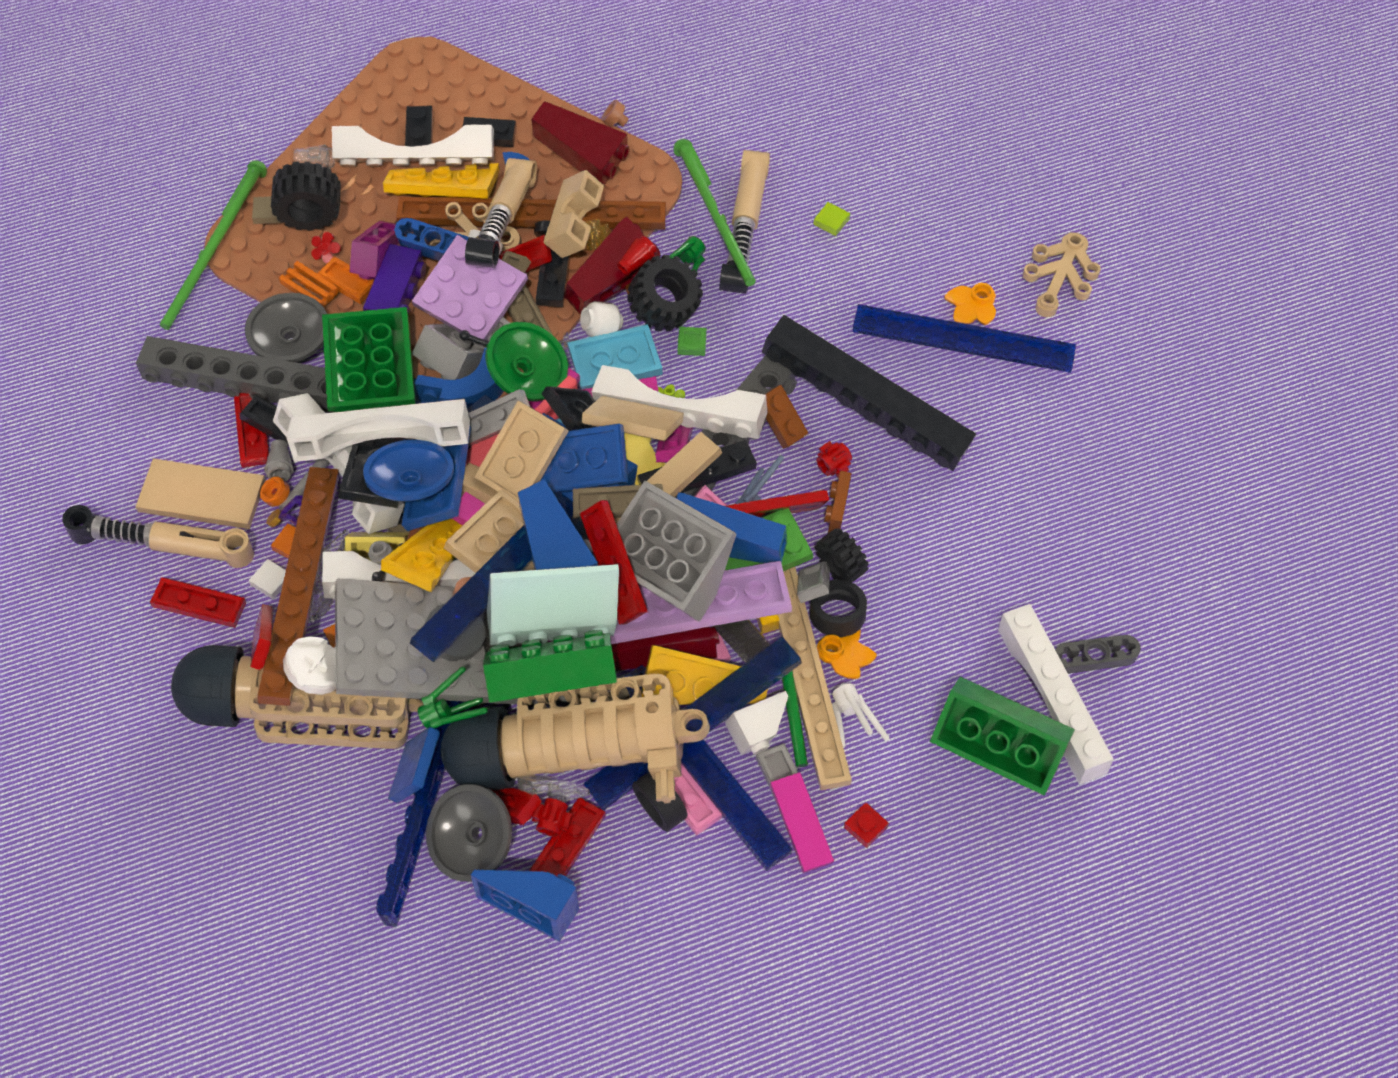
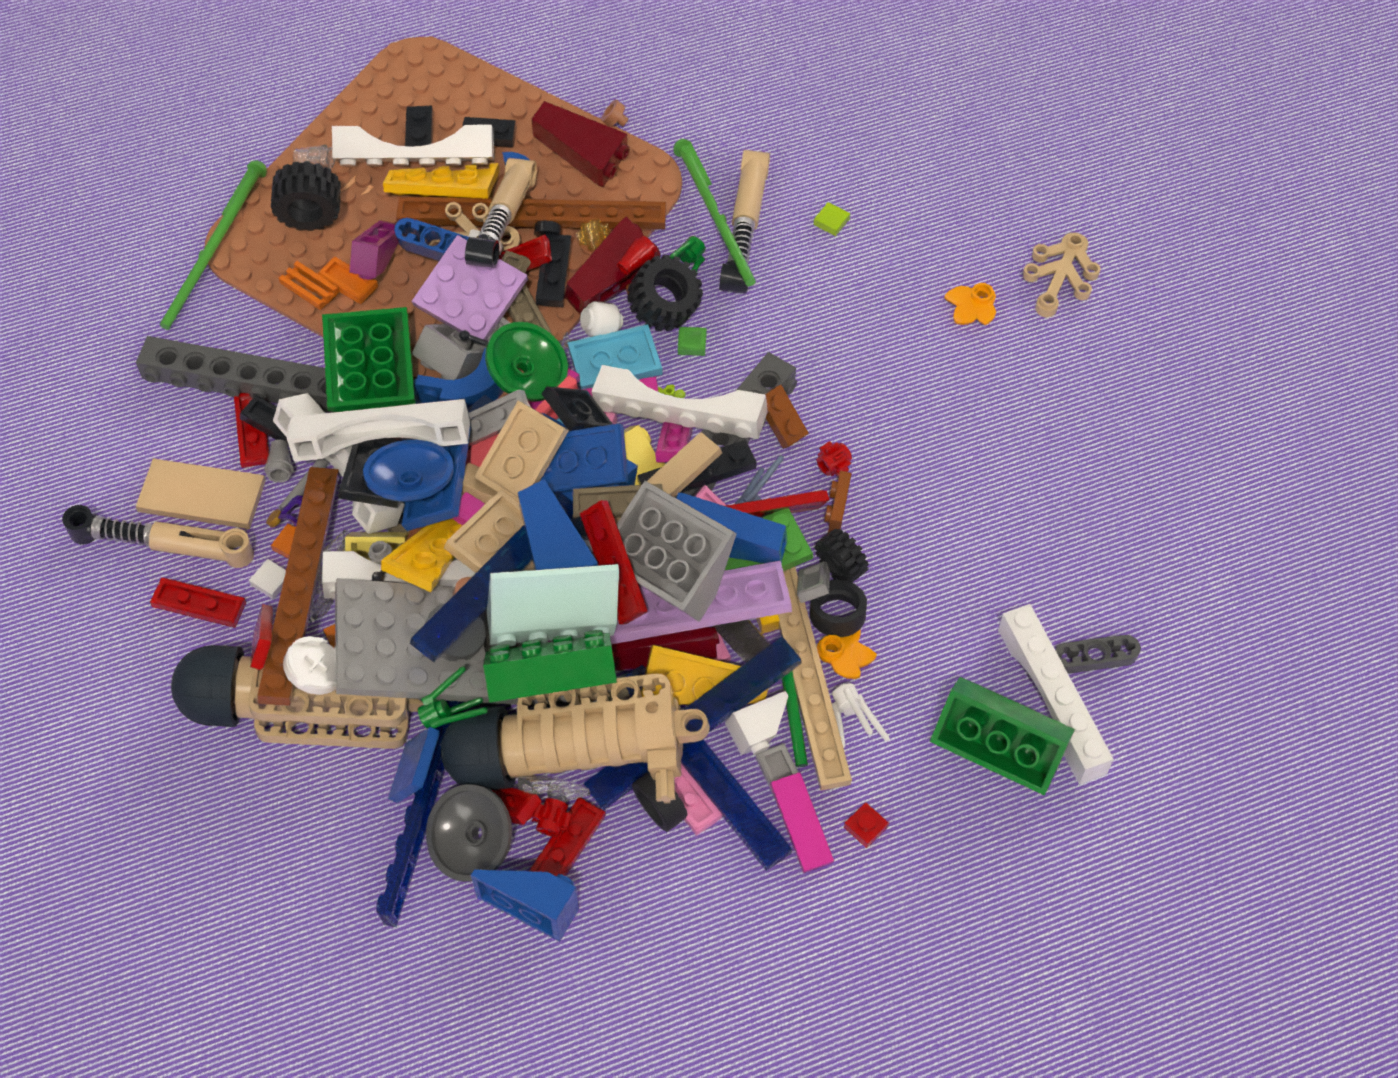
dark grey dish [245,293,327,362] -> none
dark tan tile [252,196,280,224] -> none
orange tile [260,476,290,507] -> none
red plant [311,232,341,264] -> none
dark purple brick [363,244,426,313] -> none
tan arch [543,170,604,258] -> none
tan tile [582,396,684,441] -> none
black brick [762,315,976,471] -> none
clear blue plate [852,304,1076,373] -> none

